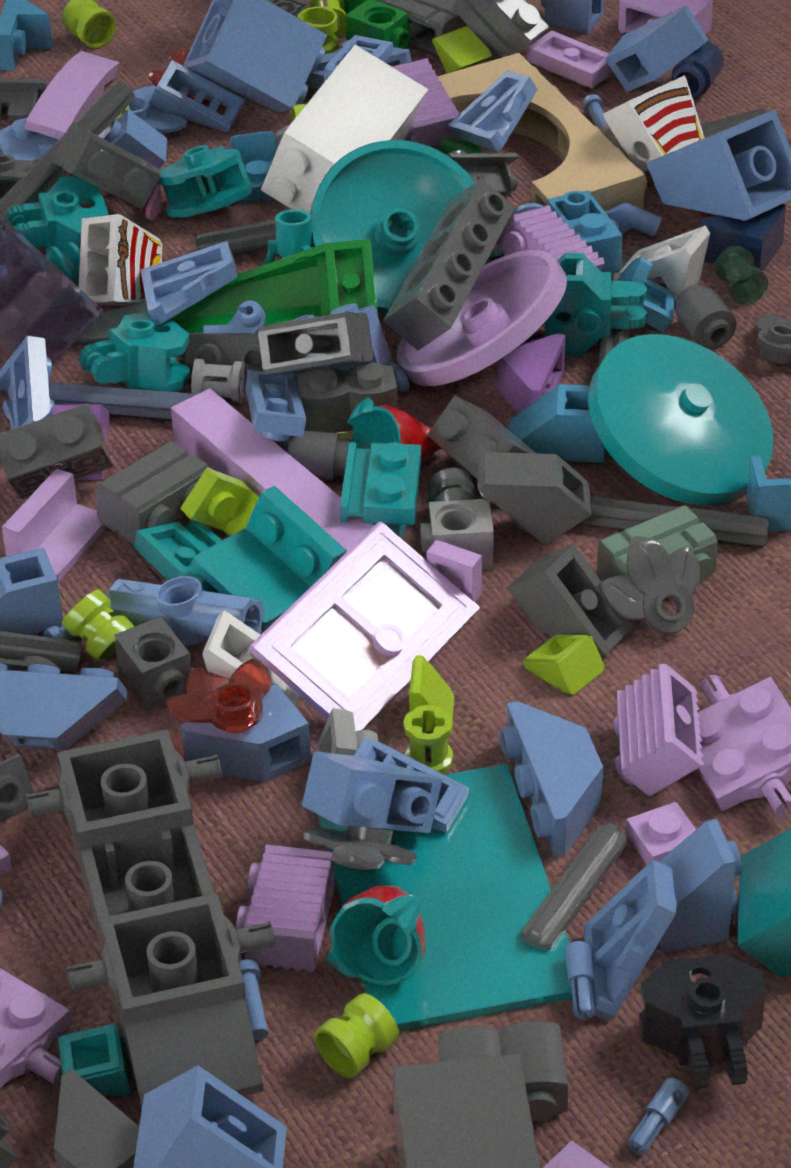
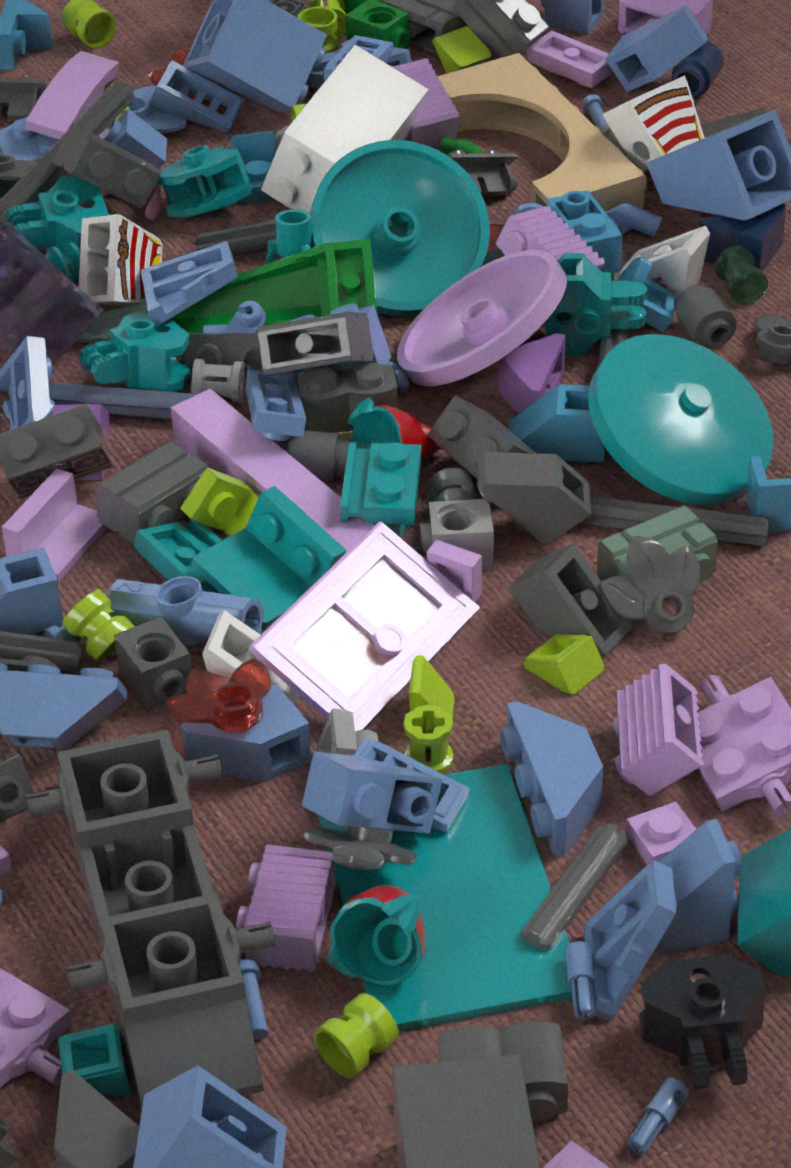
dark grey brick [383,178,515,351] -> none
medium blue wing [448,70,538,152] -> none

